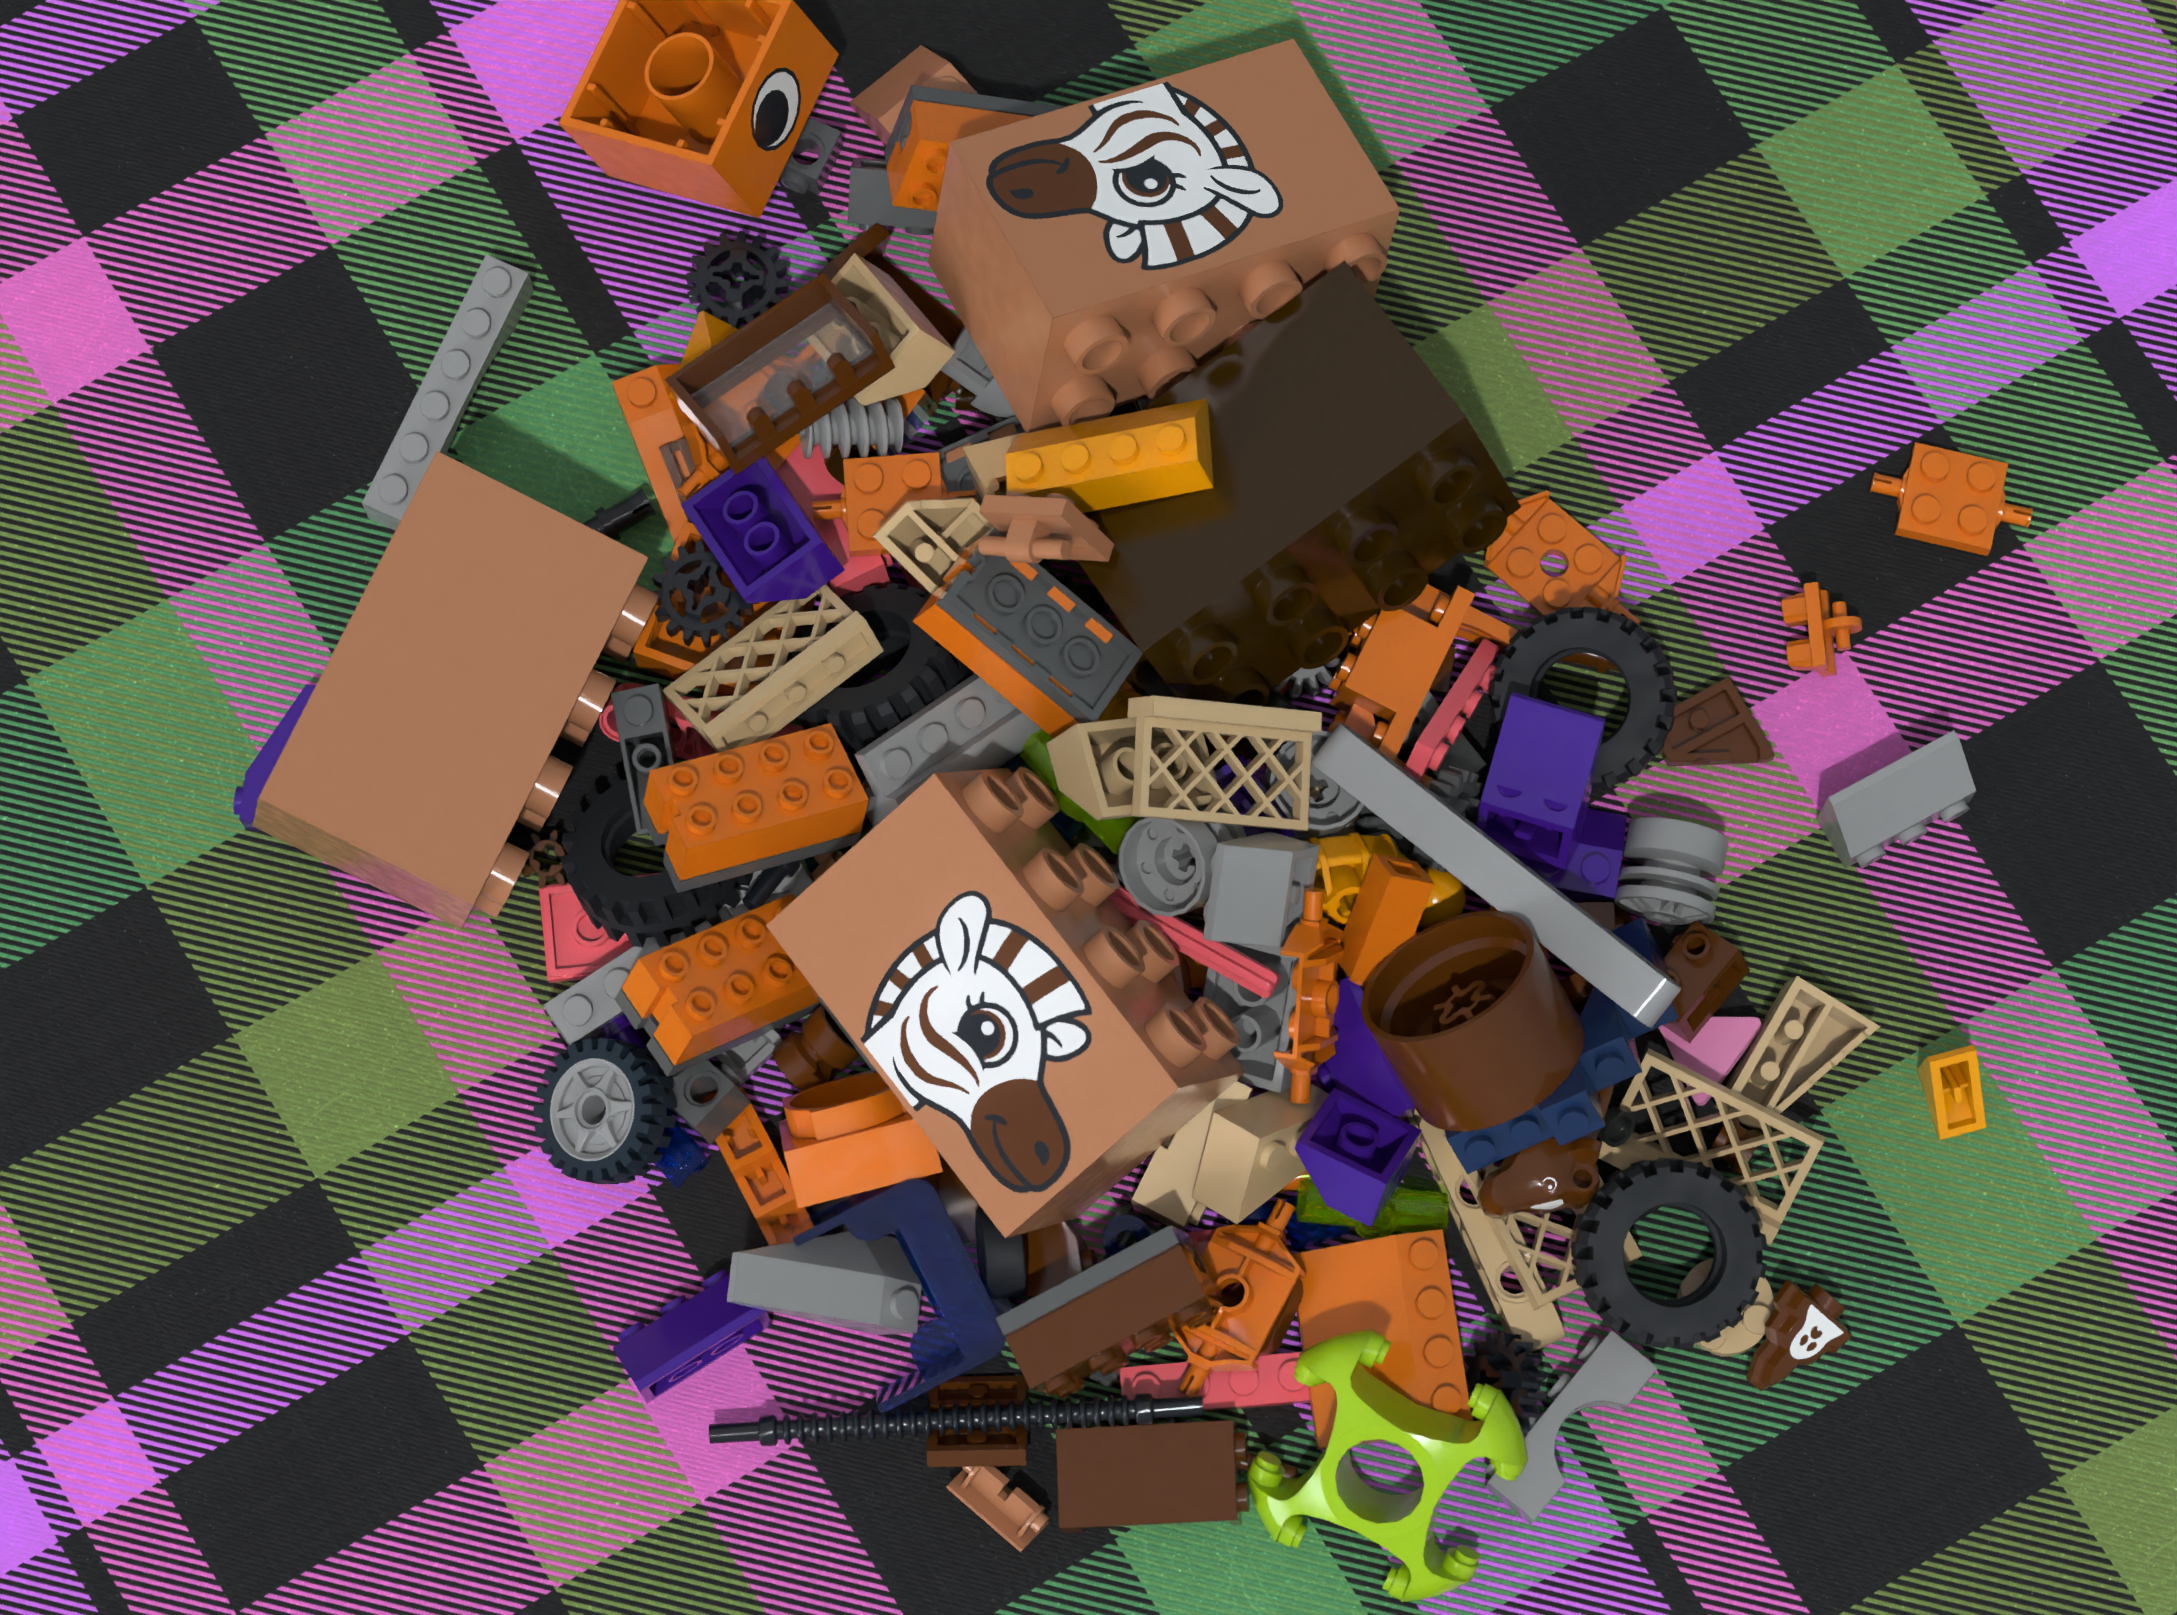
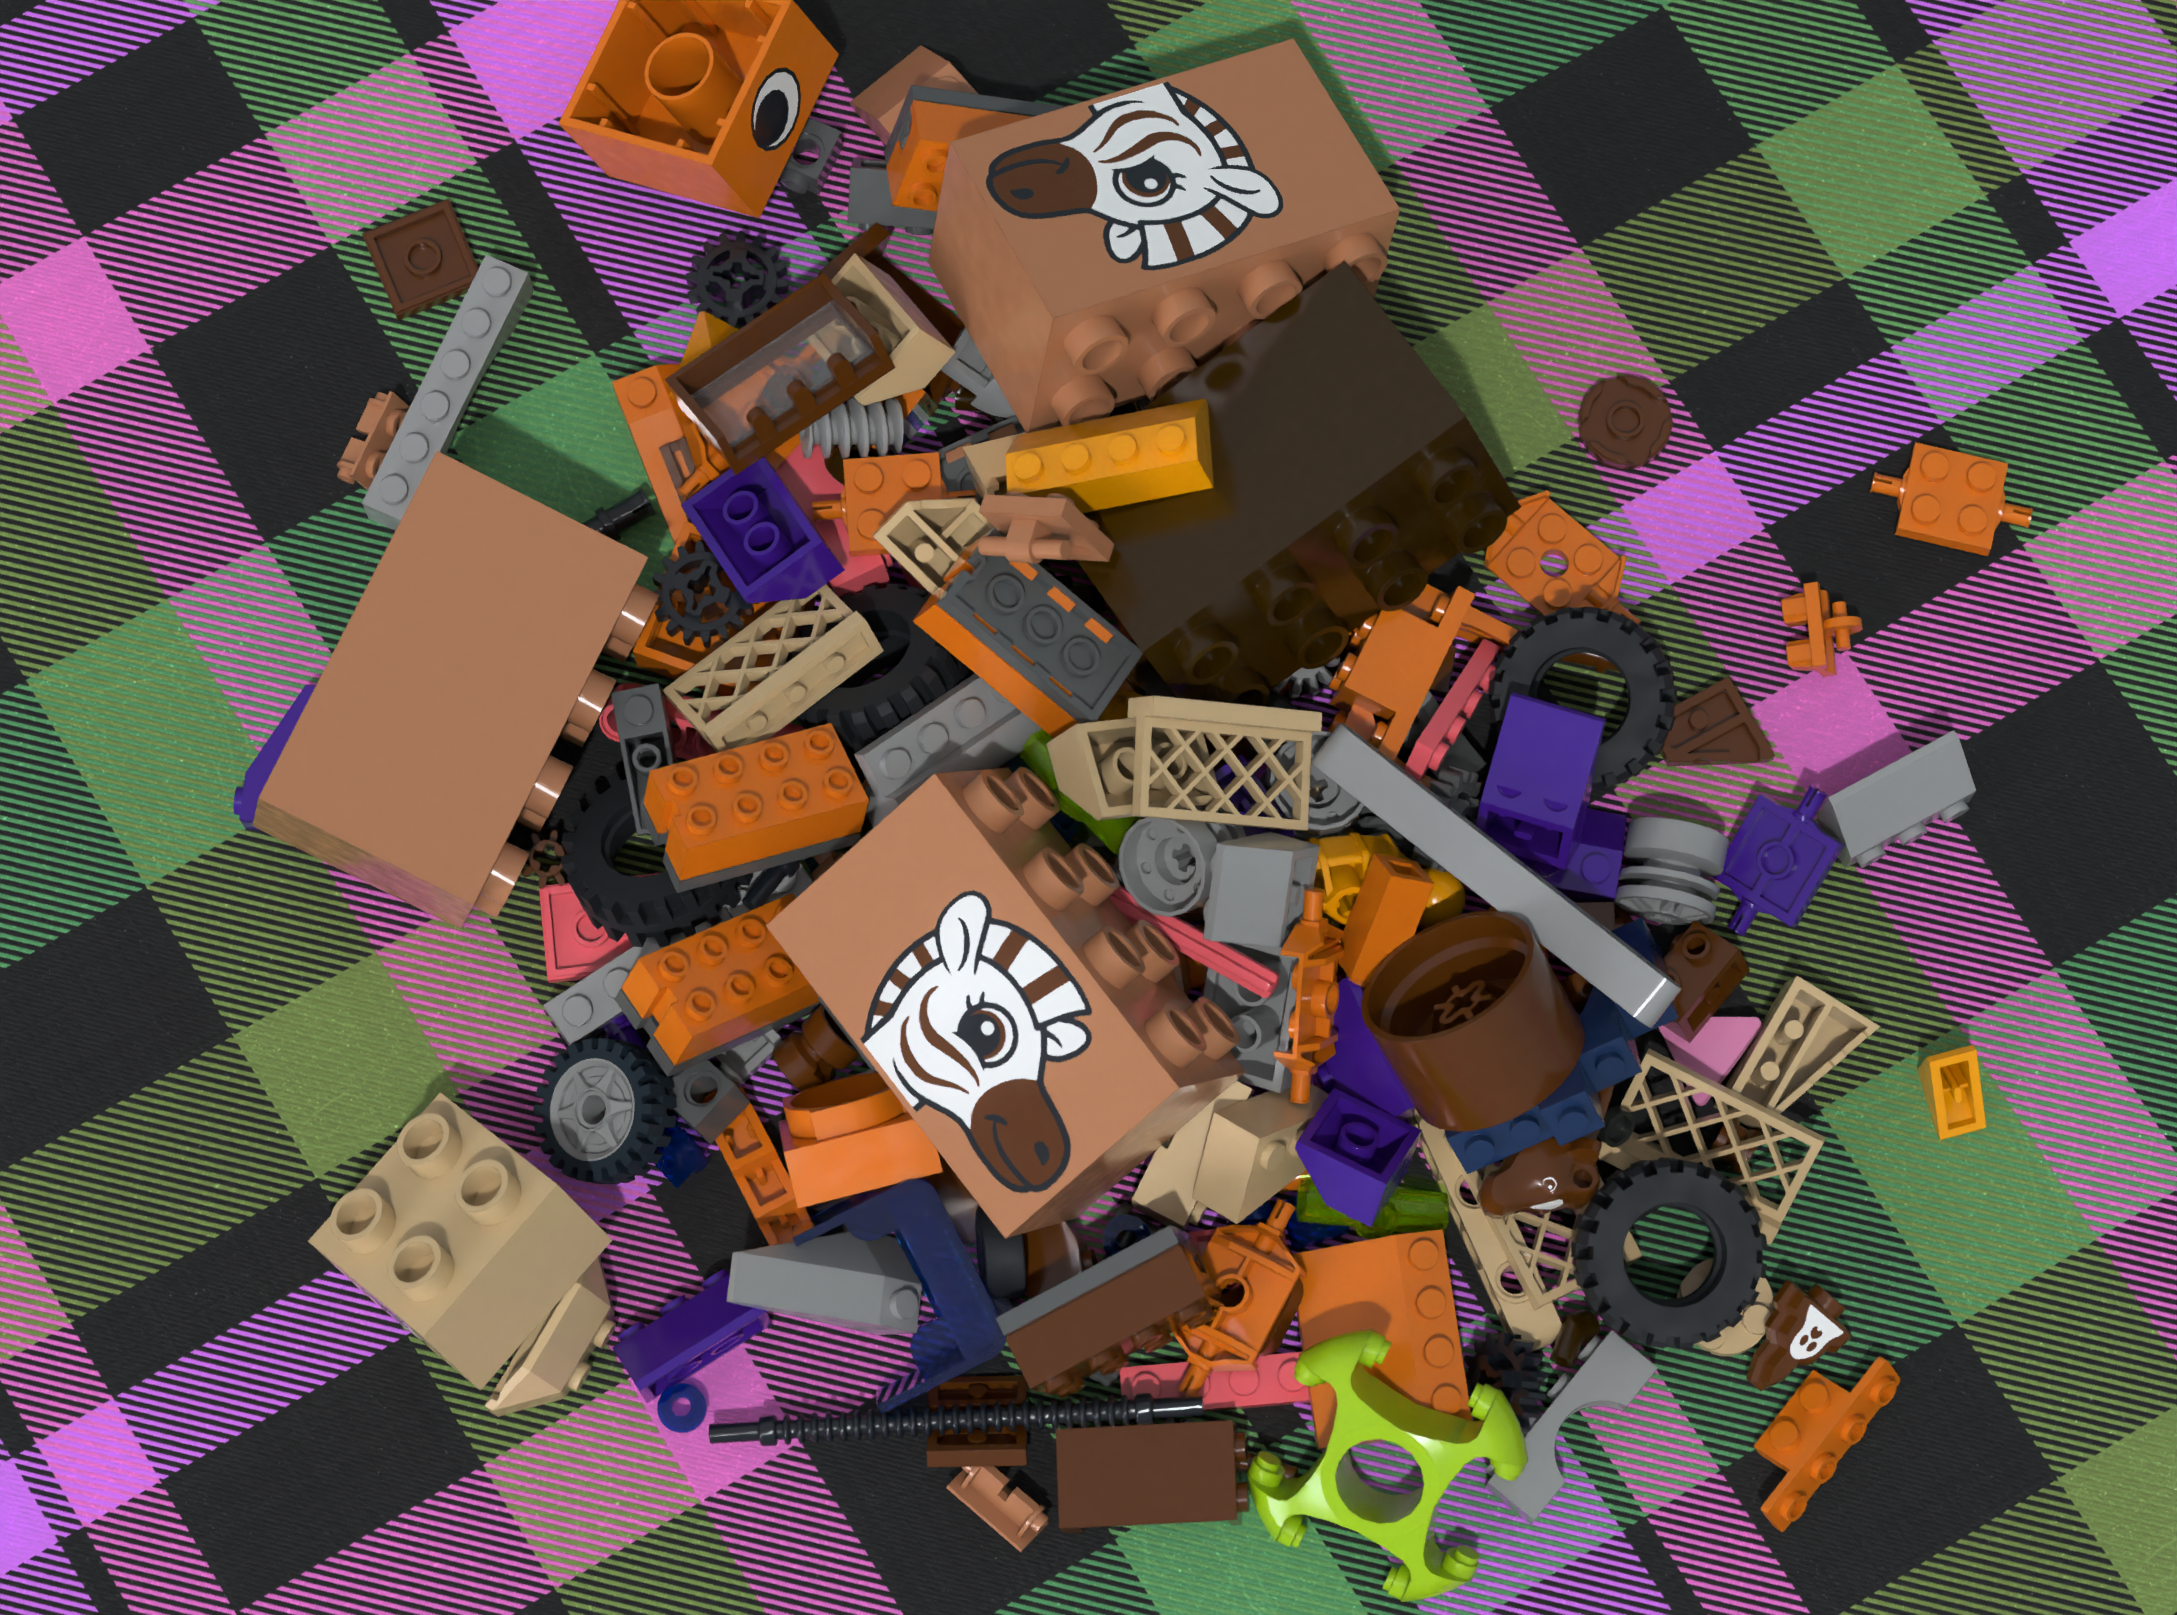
none -> tan brick [308,1092,612,1391]
none -> nougat hinge [337,391,409,491]
none -> reddish brown tile [362,199,478,321]
none -> tan wedge [485,1255,616,1417]
none -> clear blue plate [657,1383,707,1433]
none -> dark brown arm [1550,1310,1600,1367]
none -> reddish brown tile [1577,375,1673,470]
none -> dark purple plate [1713,785,1845,936]
none -> orange bracket [1754,1356,1901,1532]

